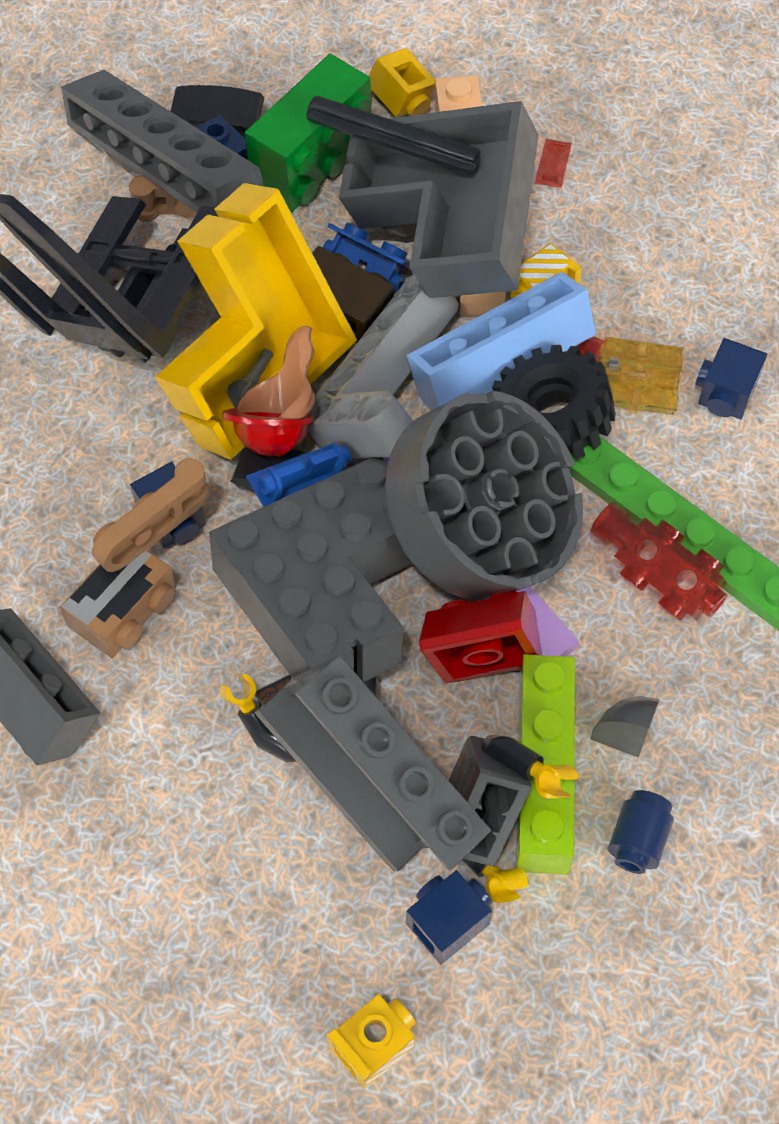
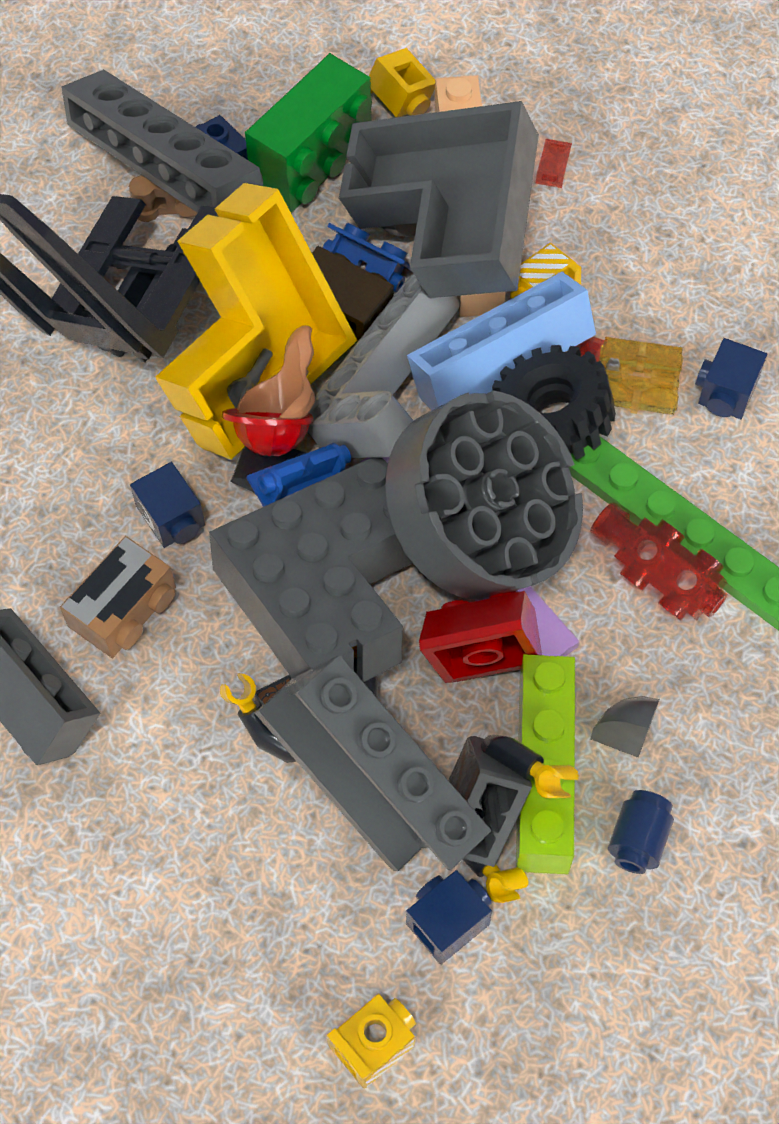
medium nougat plate [92,458,209,572] -> none
black slope [170,85,265,135] -> none
black axle [306,96,481,175] -> none

